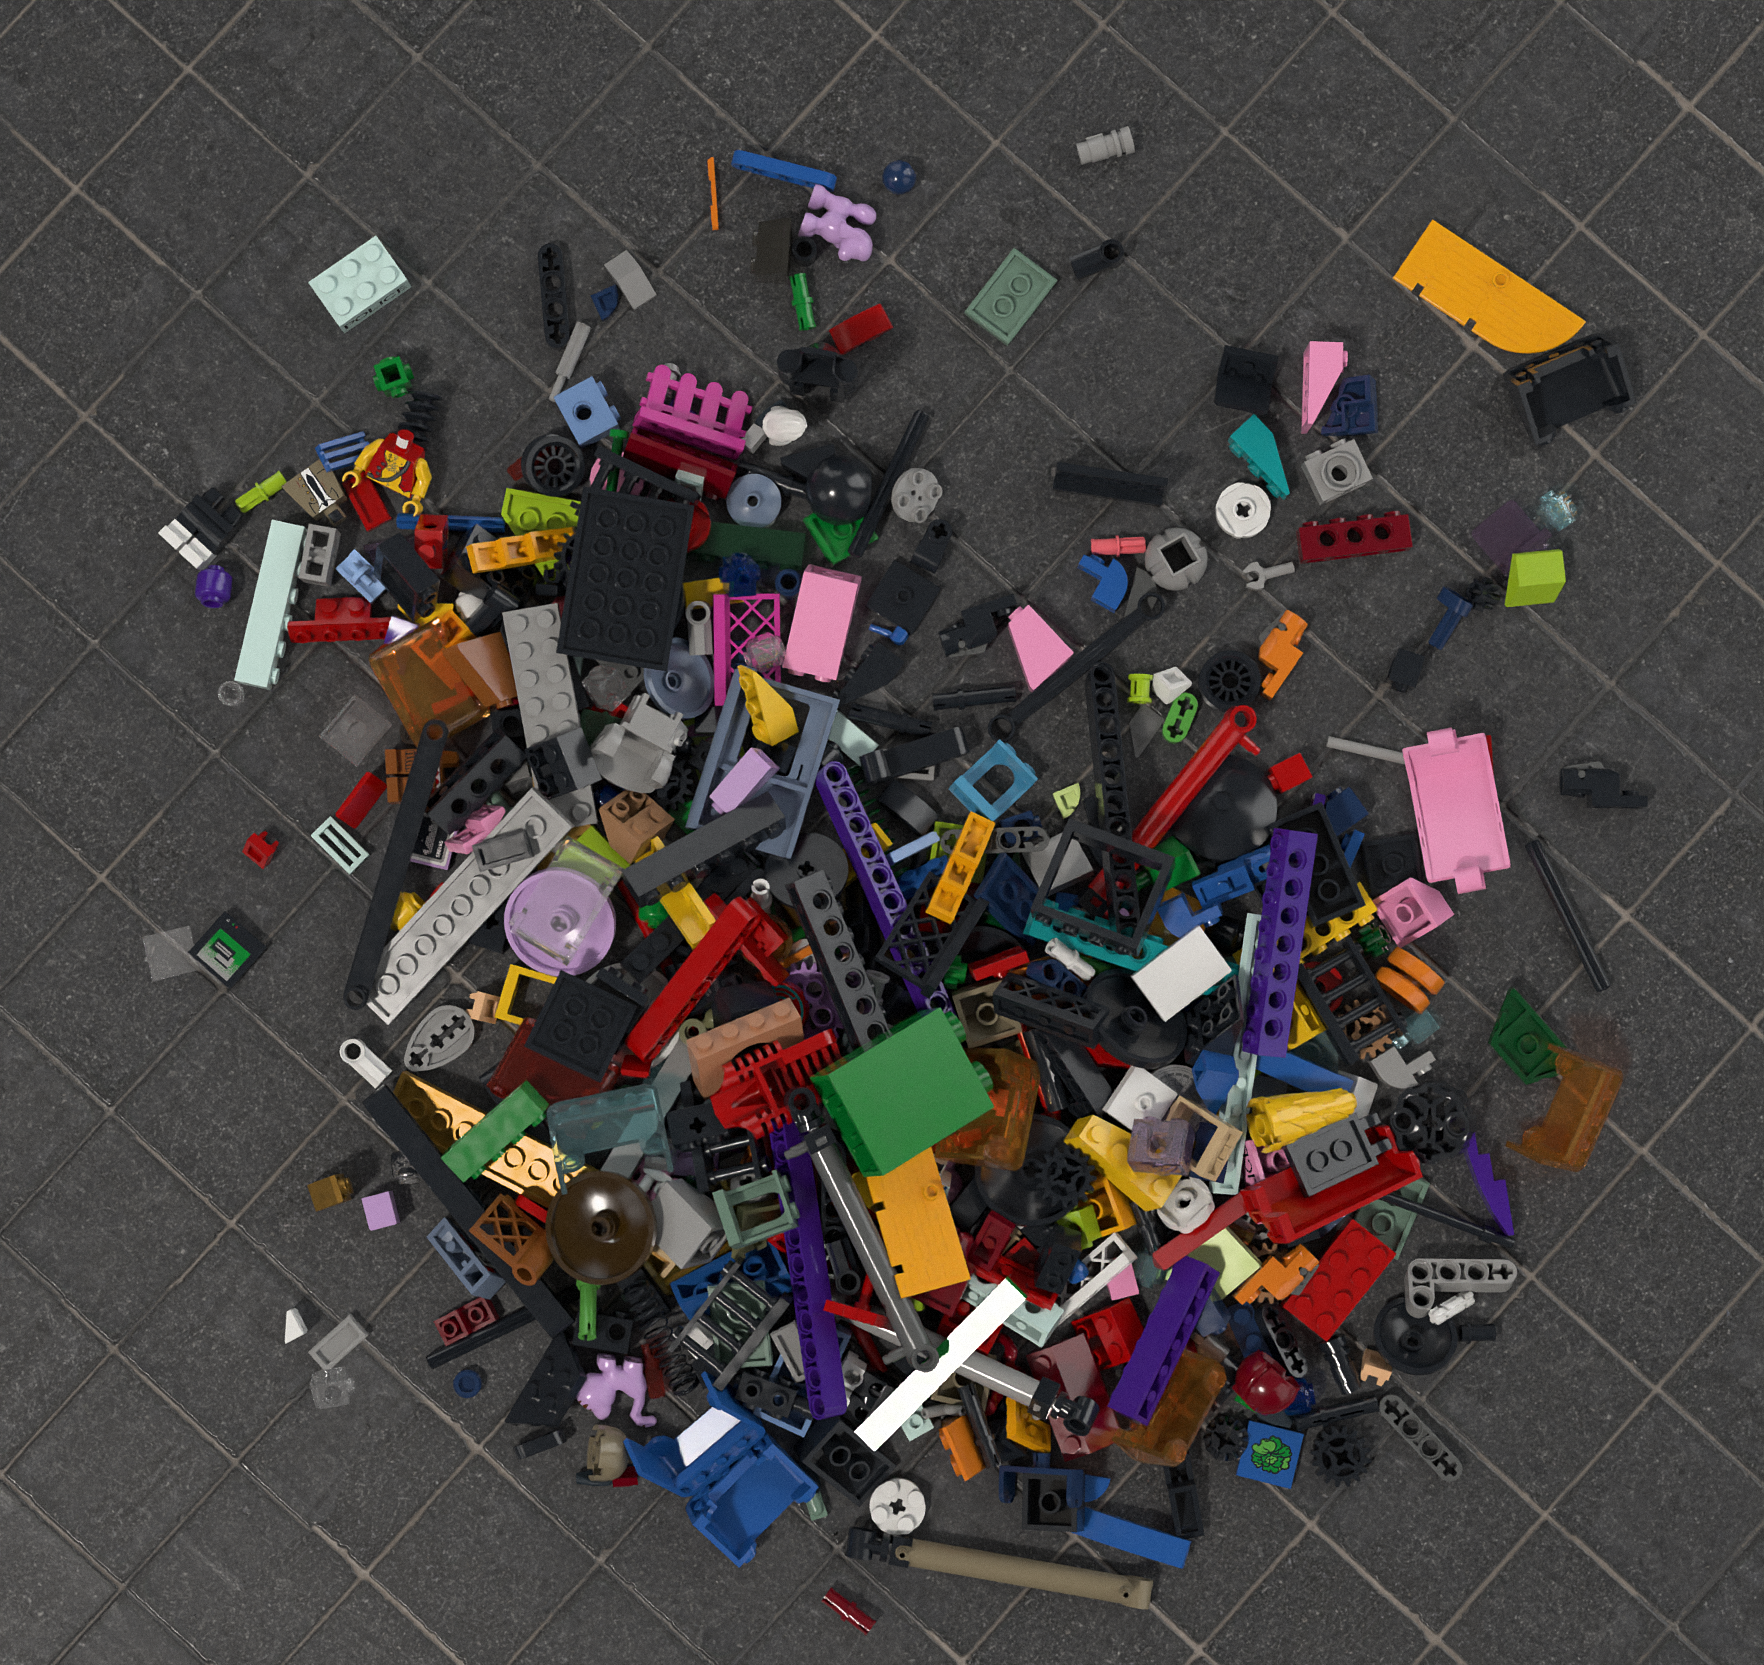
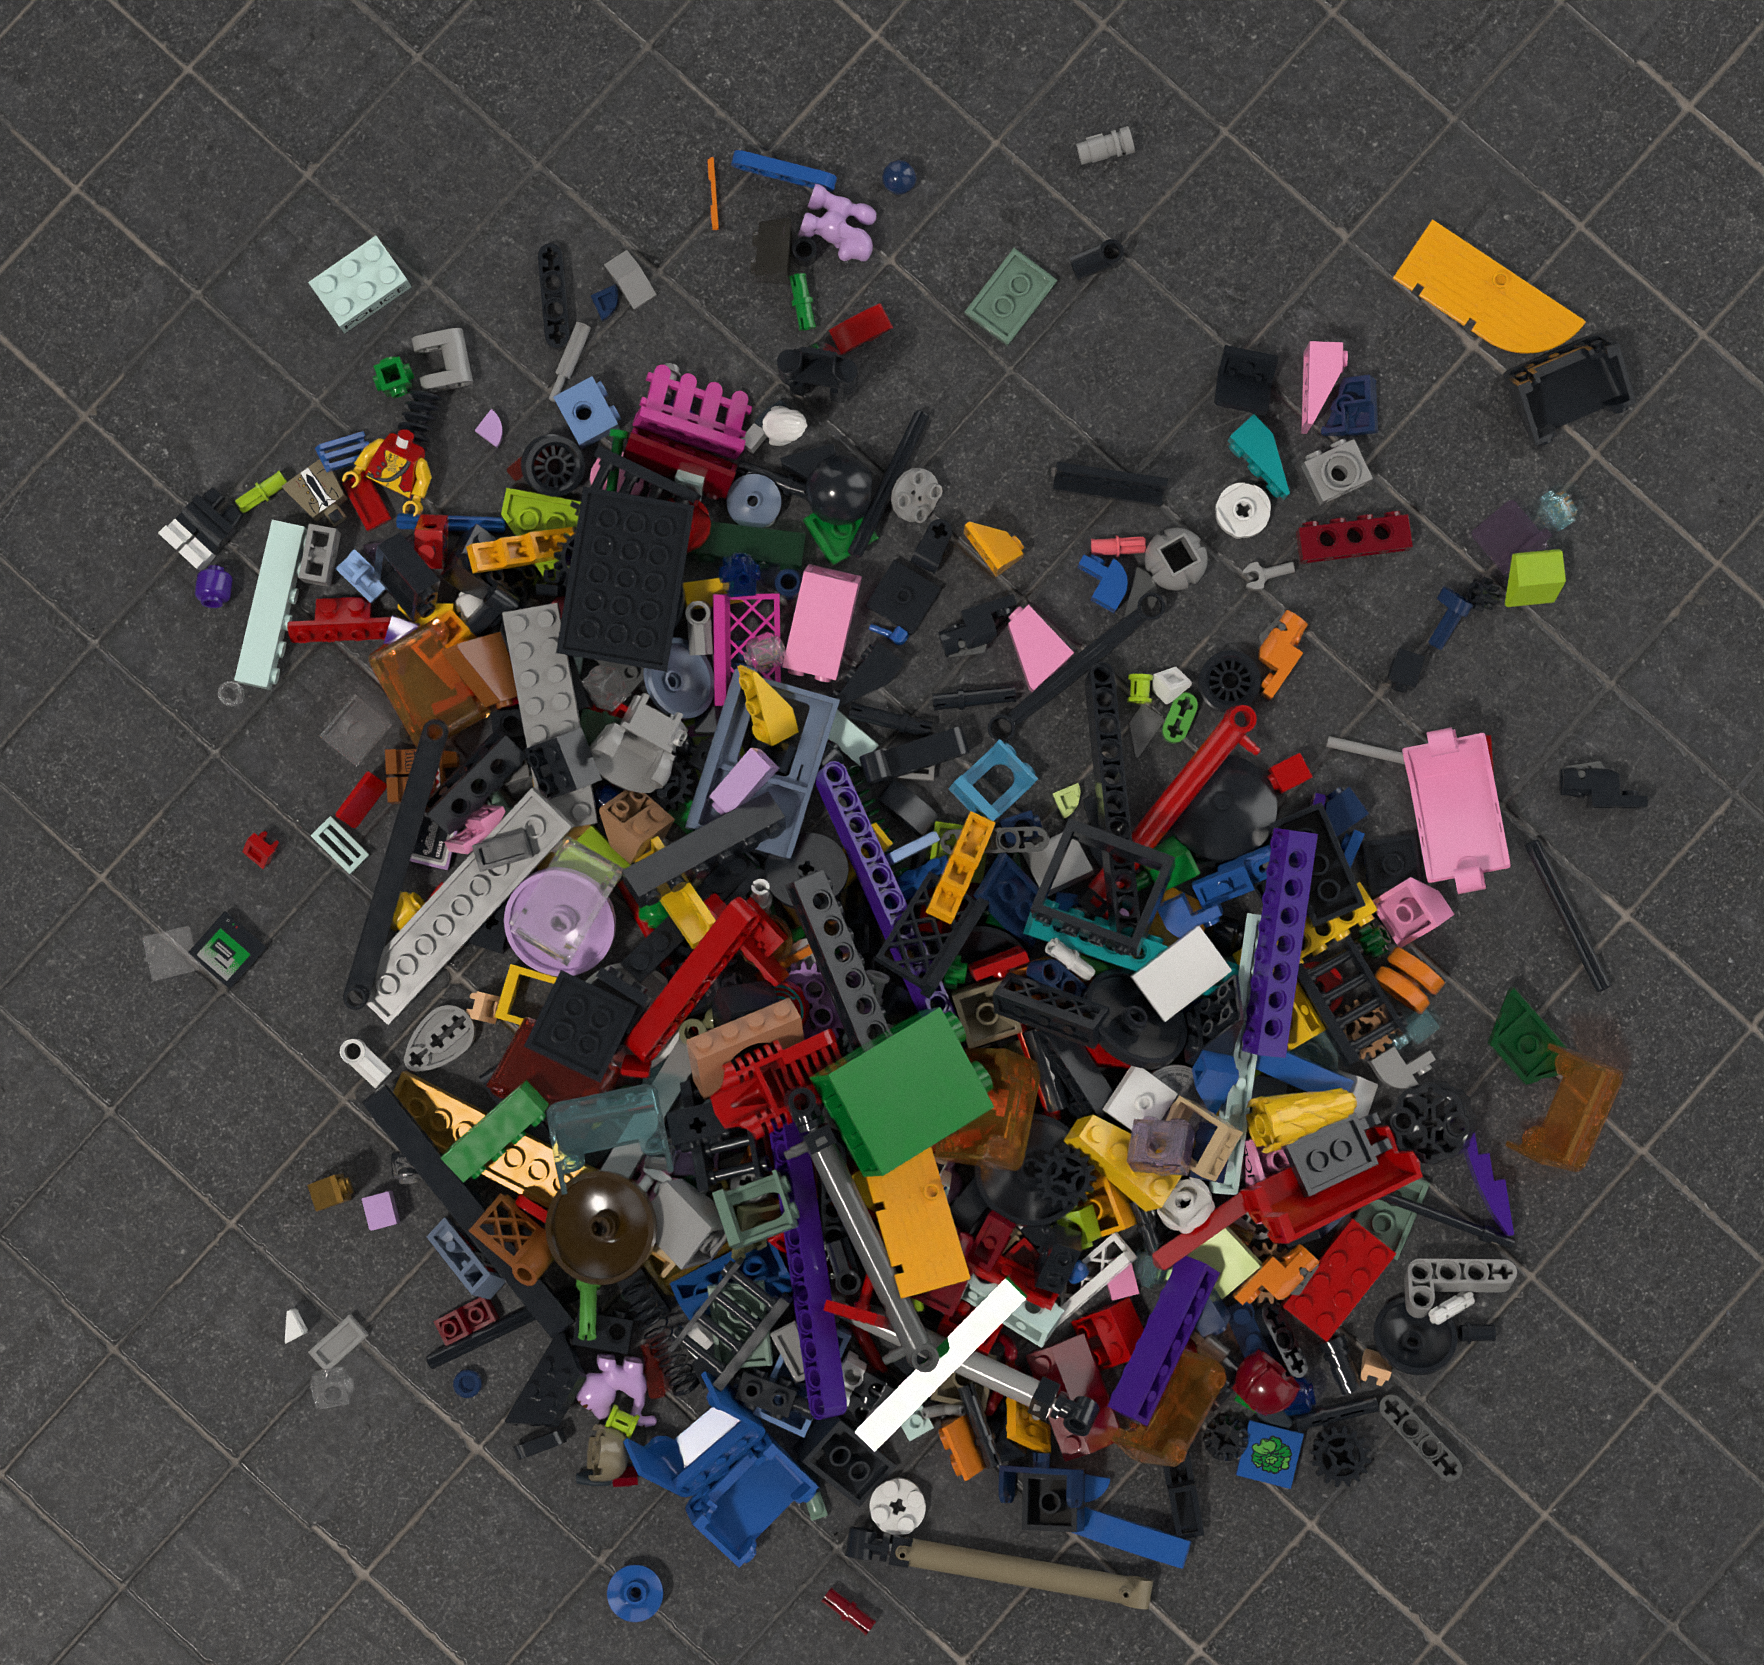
none -> light grey connector [412,328,473,393]
none -> lavender tile [475,409,503,448]
none -> lime bush [605,1405,640,1439]
none -> blue dish [607,1565,663,1622]
none -> light orange slope [964,522,1024,577]

